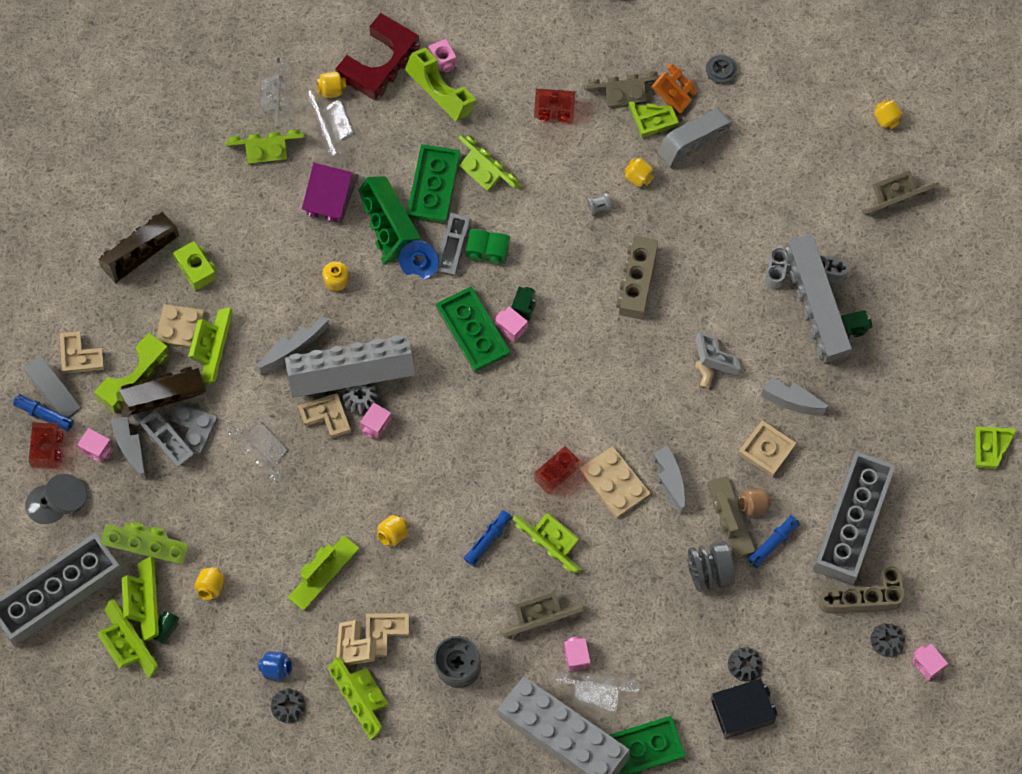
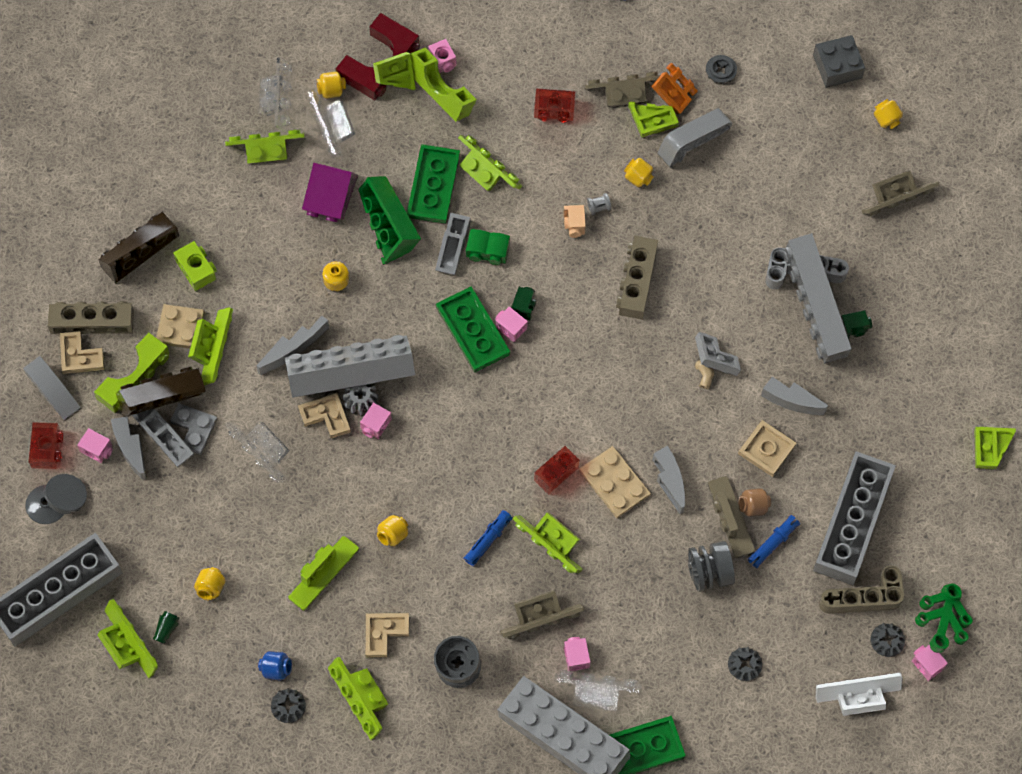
blue pin [13,394,74,432] -> none
lime bracket [100,521,188,564] -> none
lime bracket [122,556,159,642] -> none
tan plate [336,620,376,666] -> none
blue dish [399,241,439,279] -> none
black brick [710,678,778,739] -> none
none -> dark tan brick [48,301,134,334]
none -> lime wing [373,52,416,90]
none -> light nougat brick [563,205,586,238]
none -> dark grey brick [813,35,865,88]
none -> white bracket [816,673,902,716]
none -> green plant [915,583,973,653]

